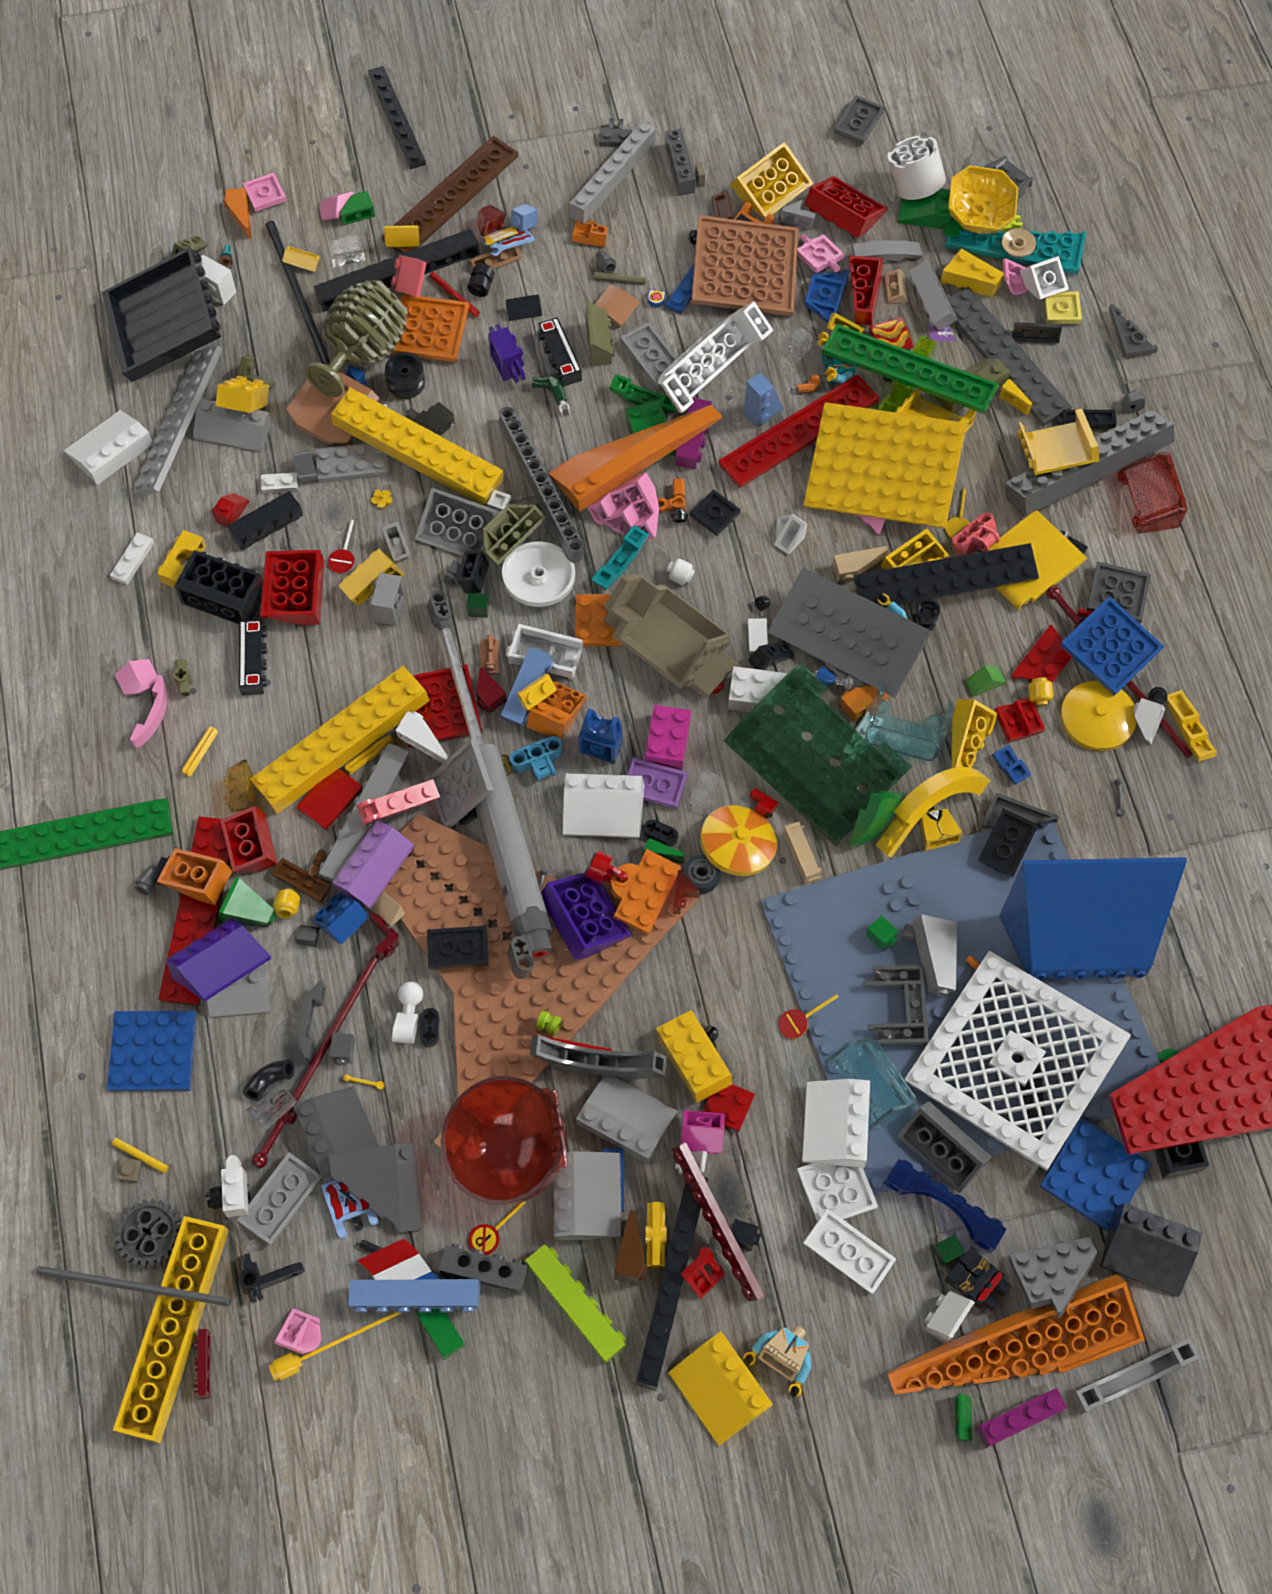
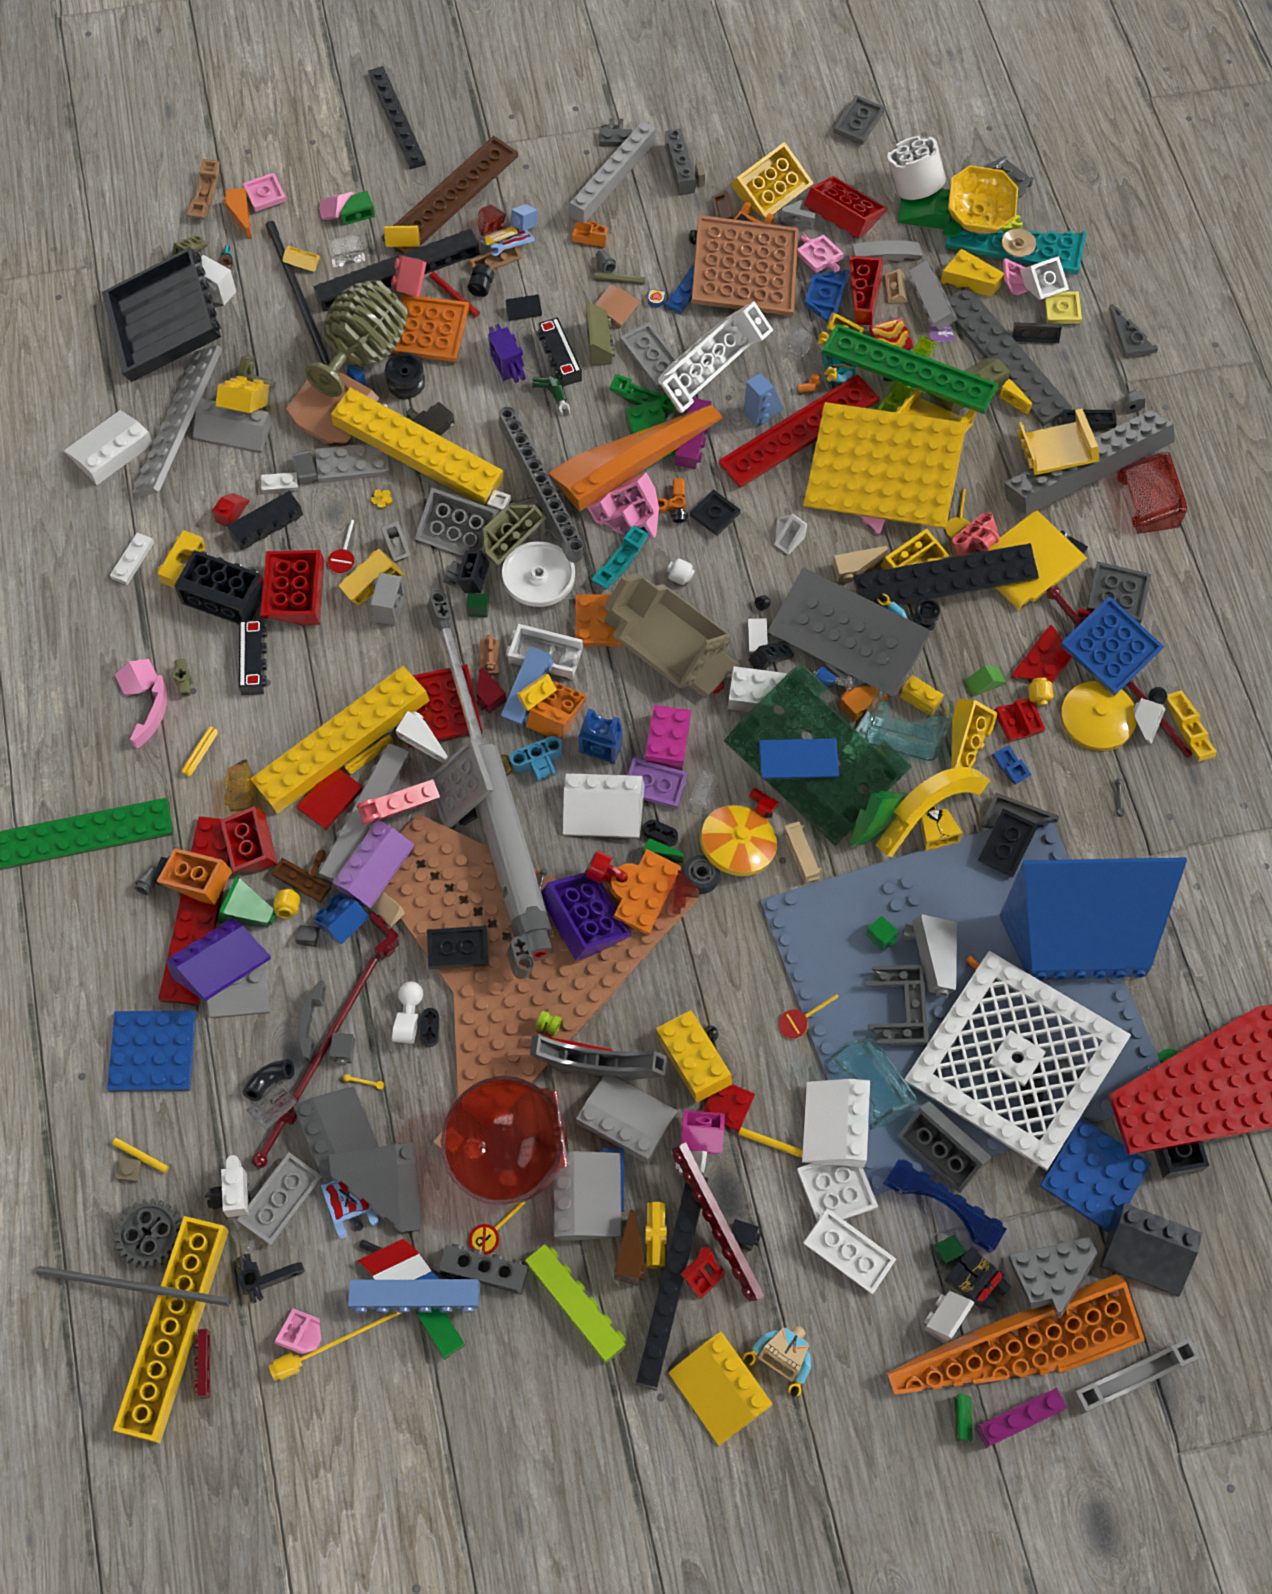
none -> medium nougat slope [187,159,220,219]
none -> yellow bar [739,1127,803,1158]
none -> blue tile [759,738,839,780]
none -> yellow brick [900,675,944,717]

